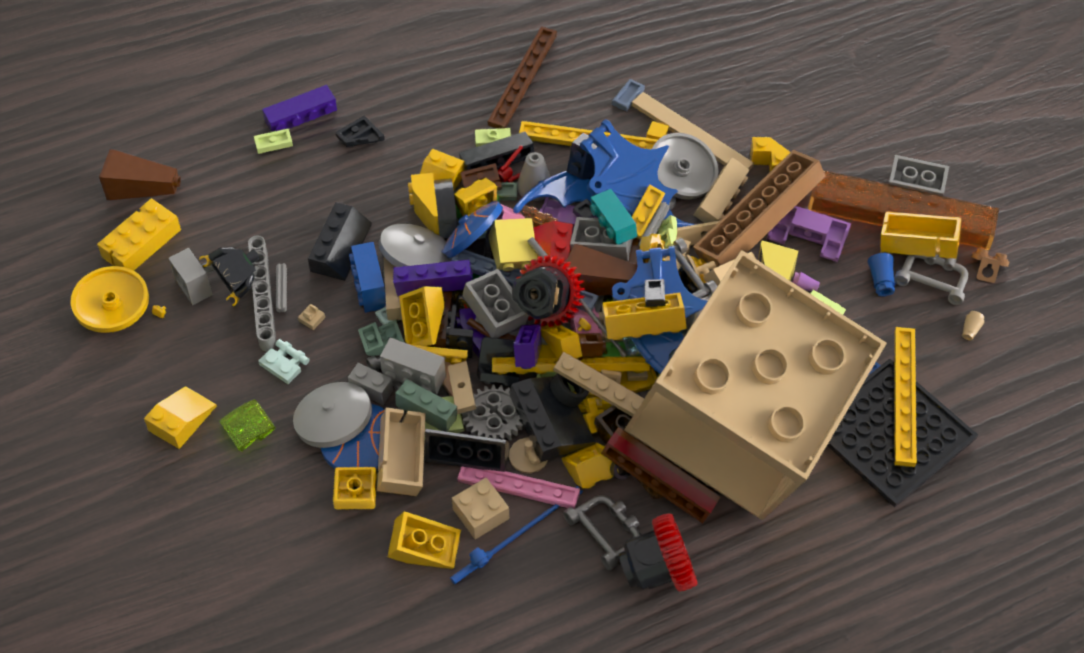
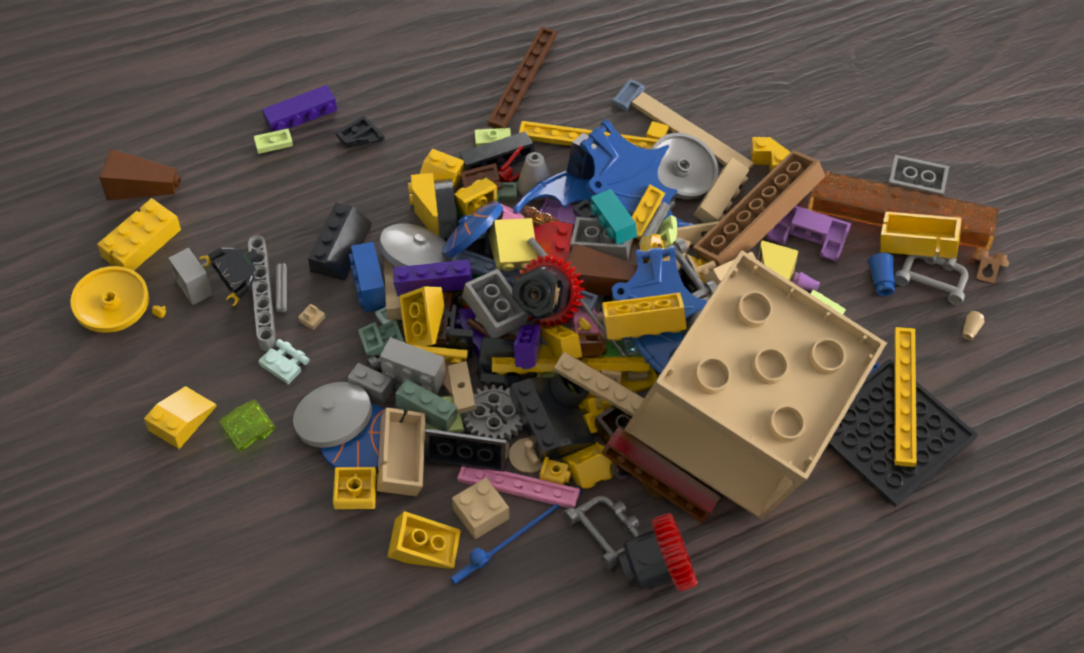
tile [645,279,665,307] -> none
none -> yellow brick [540,457,572,485]

